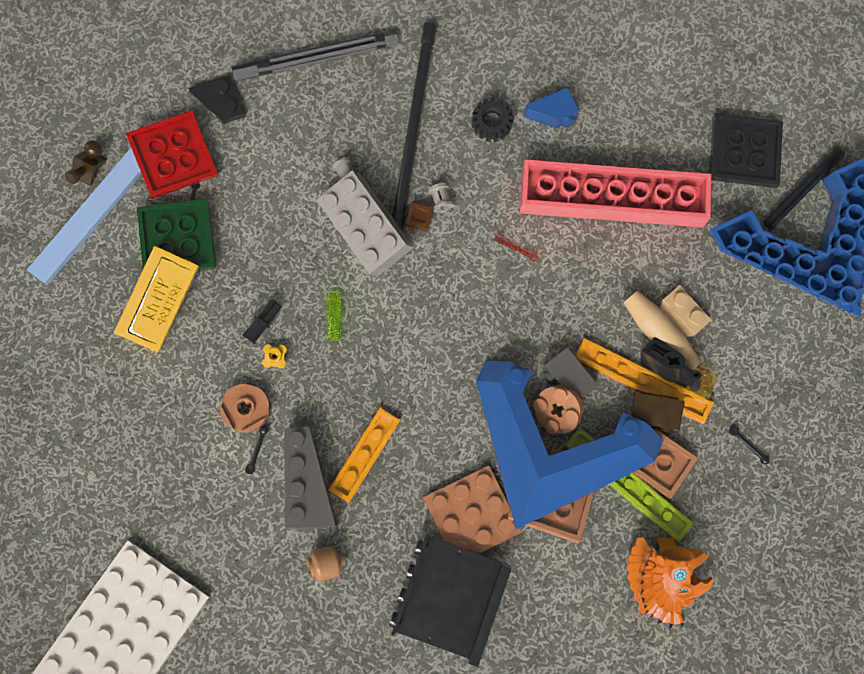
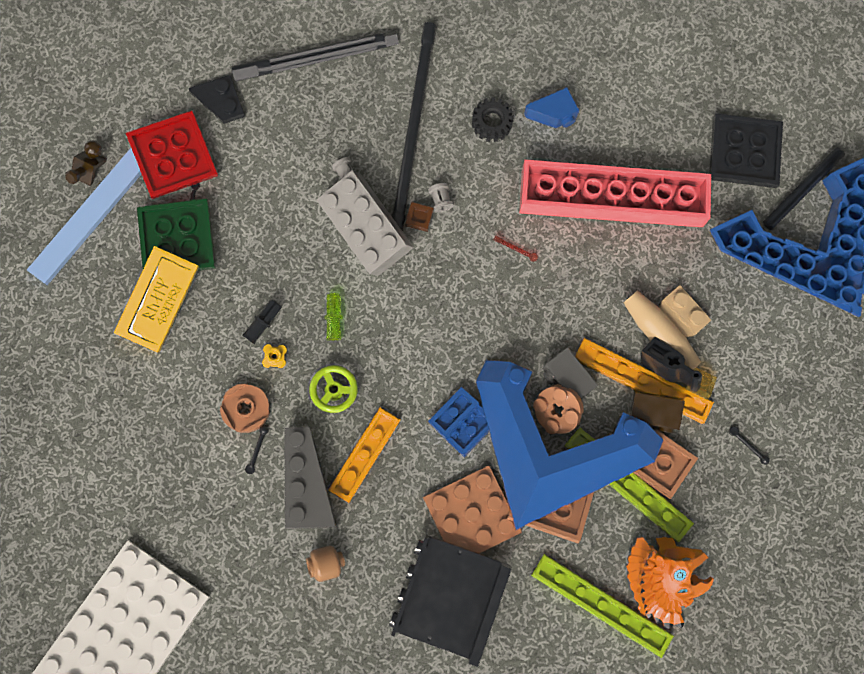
none -> lime piece [309,365,358,413]
none -> blue slope [428,387,490,458]
none -> lime tile [531,554,674,658]

